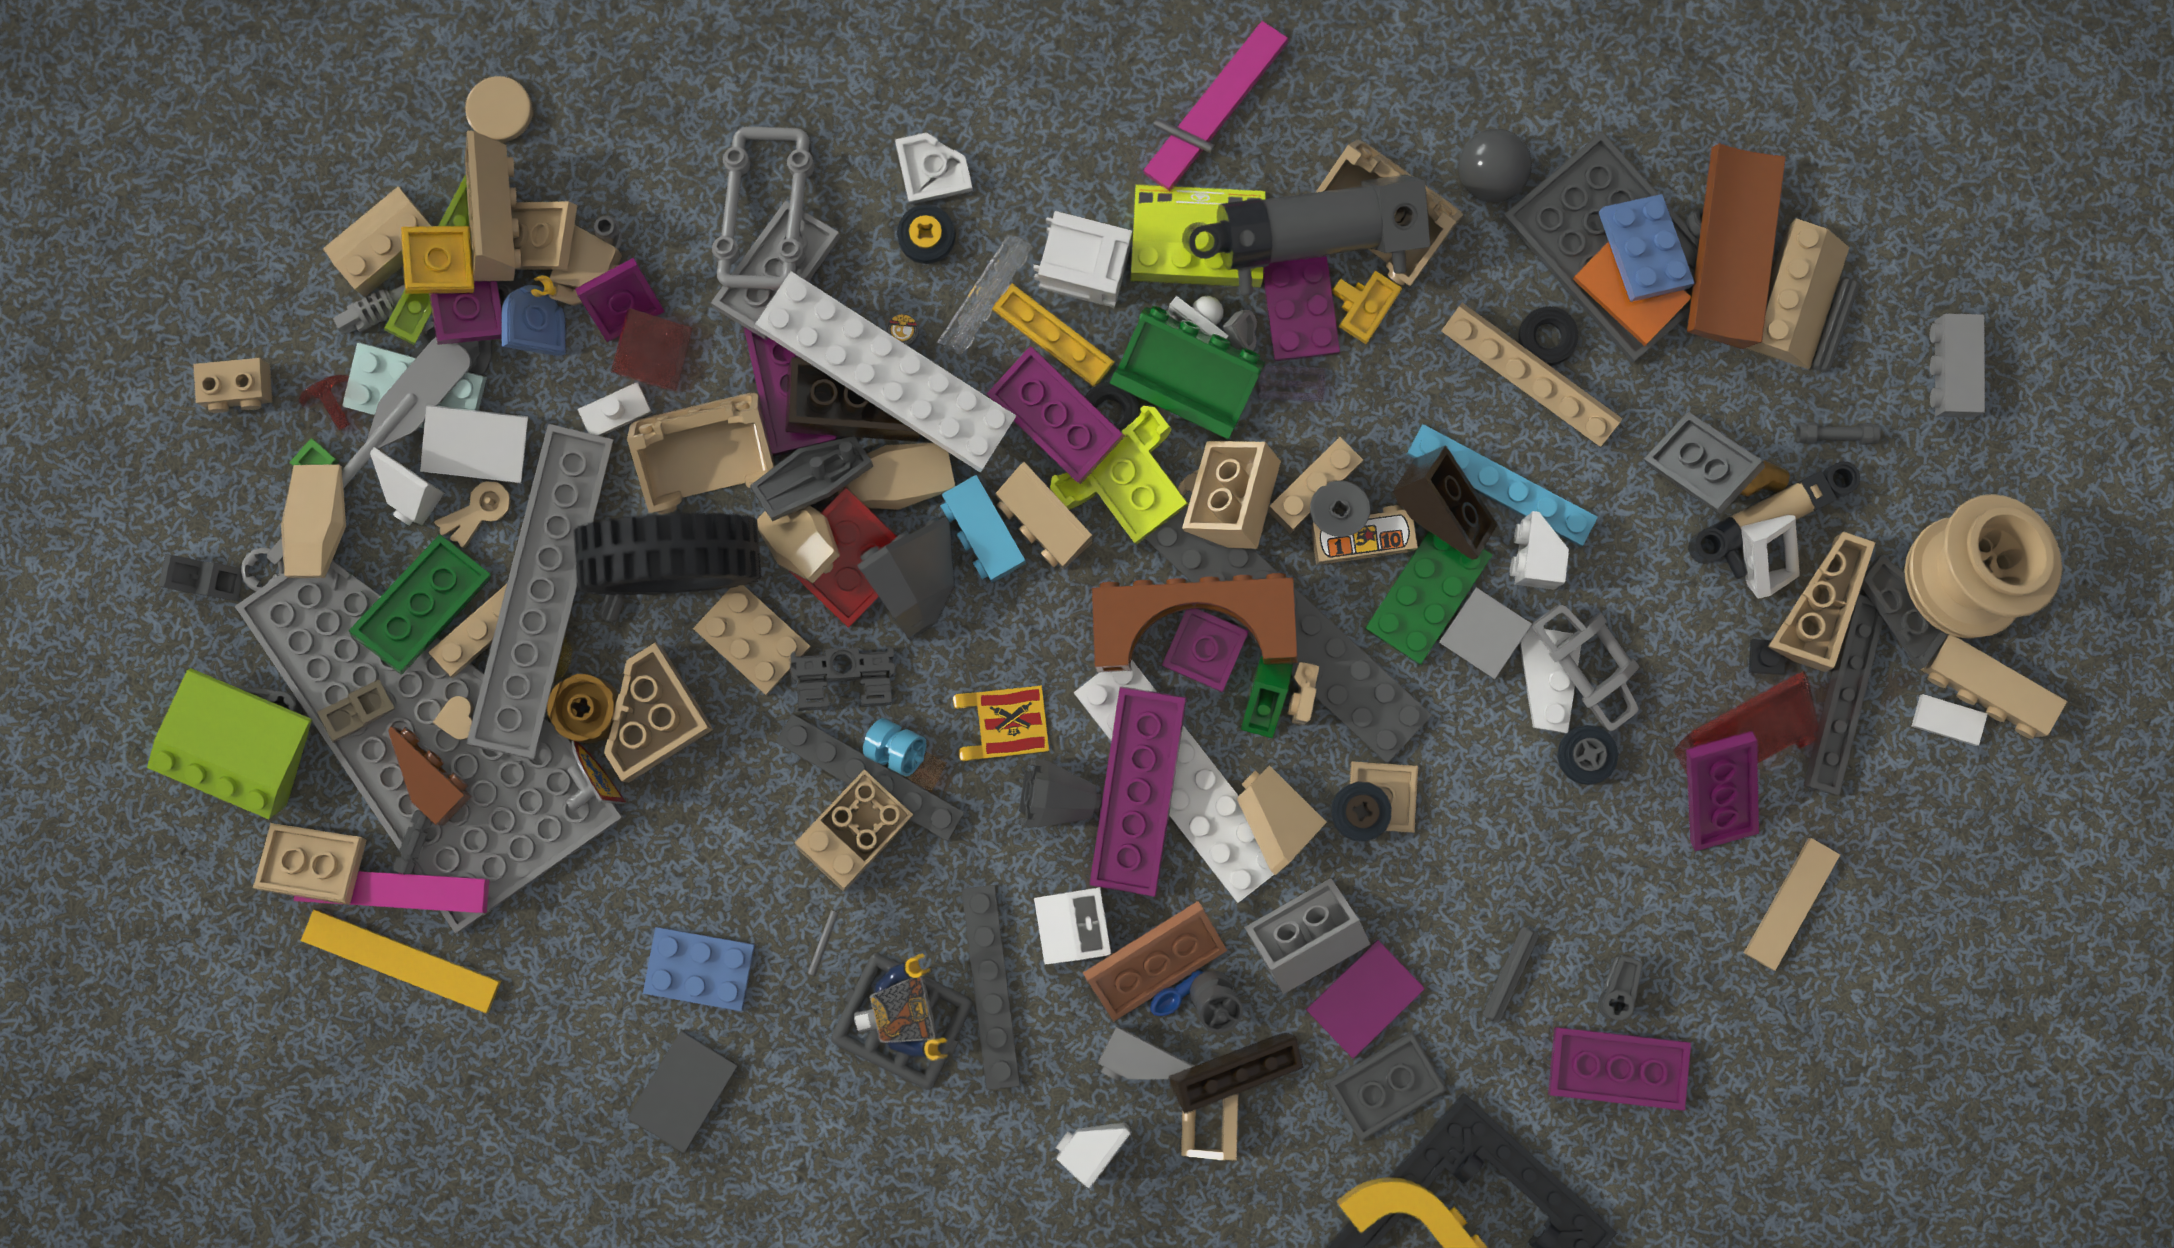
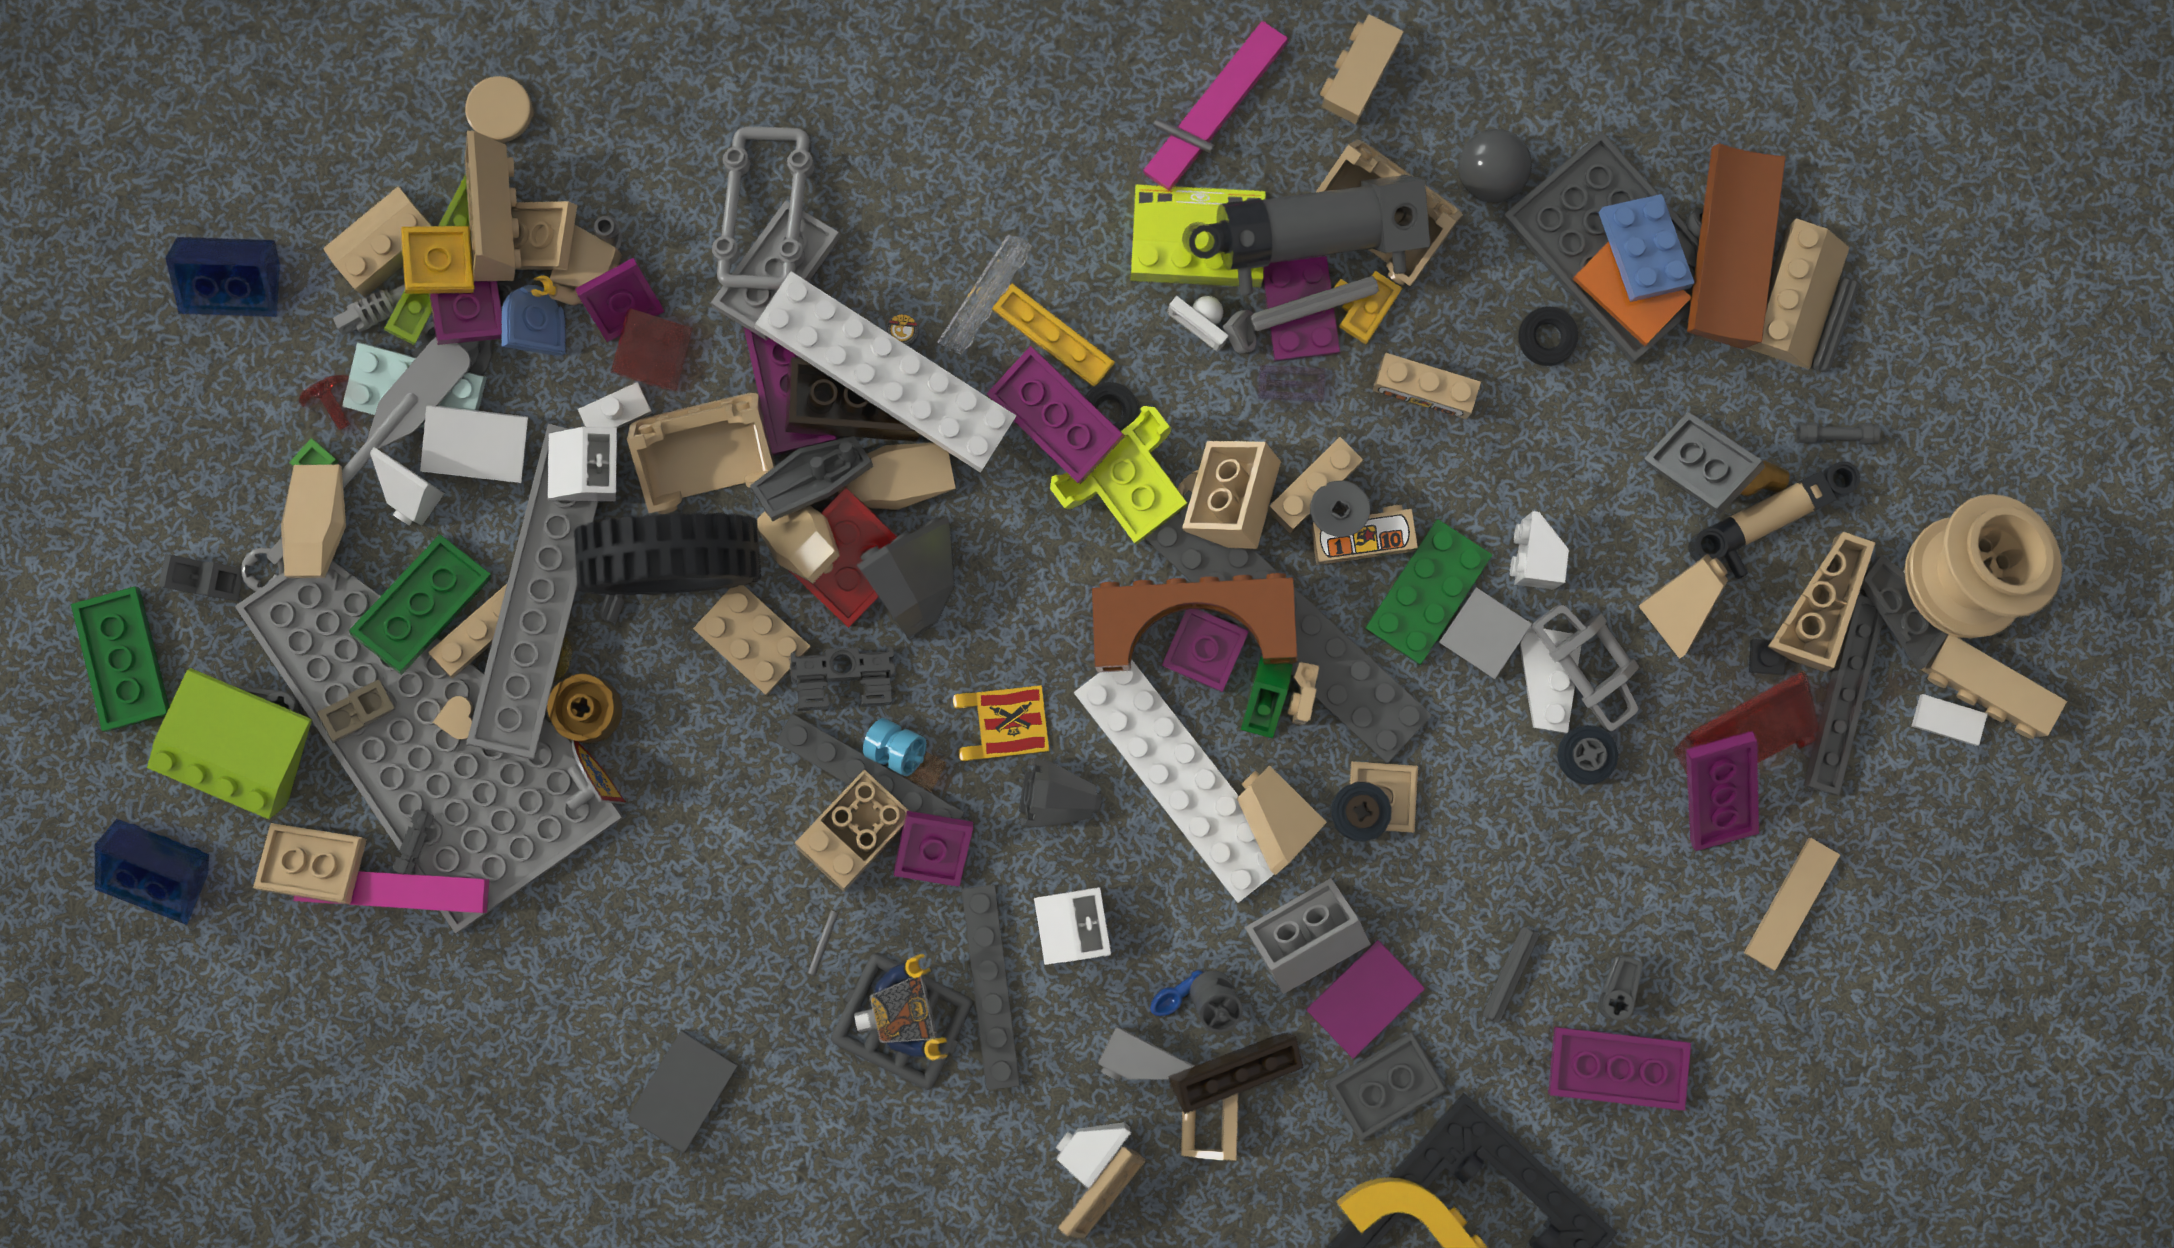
tan brick [193,358,272,413] -> none
yellow tile [300,909,501,1013] -> none
dark orange slope [388,726,472,826] -> none
tan piece [434,481,511,548] -> none
tan brick [604,643,714,783] -> none
medium blue plate [643,927,755,1011] -> none
white plate [895,133,973,205] -> none
black wheel [897,204,956,264] -> none
medium azure brick [940,475,1026,583] -> none
tan slope [996,462,1092,570] -> none
white container [1033,211,1132,308] -> none
nougat plate [1083,901,1227,1021] -> none
magenta plate [1089,686,1187,897] -> none
green panel [1110,306,1266,439] -> none
dark brown slope [1393,445,1498,560] -> none
medium azure plate [1407,424,1598,547] -> none
tan plate [1441,303,1622,447] -> none
white tile [1741,515,1800,599] -> none
light grey brick [1930,314,1985,418] -> none
none -> green plate [71,586,169,732]
none -> clear blue slope [95,819,209,925]
none -> clear blue slope [165,237,280,317]
none -> white slope [548,427,617,501]
none -> magenta plate [894,811,973,887]
none -> tan tile [1058,1146,1146,1239]
none -> light grey axle [1251,276,1379,331]
none -> tan brick [1320,14,1404,125]
none -> tan brick [1372,353,1481,419]
none -> tan slope [1639,554,1728,659]

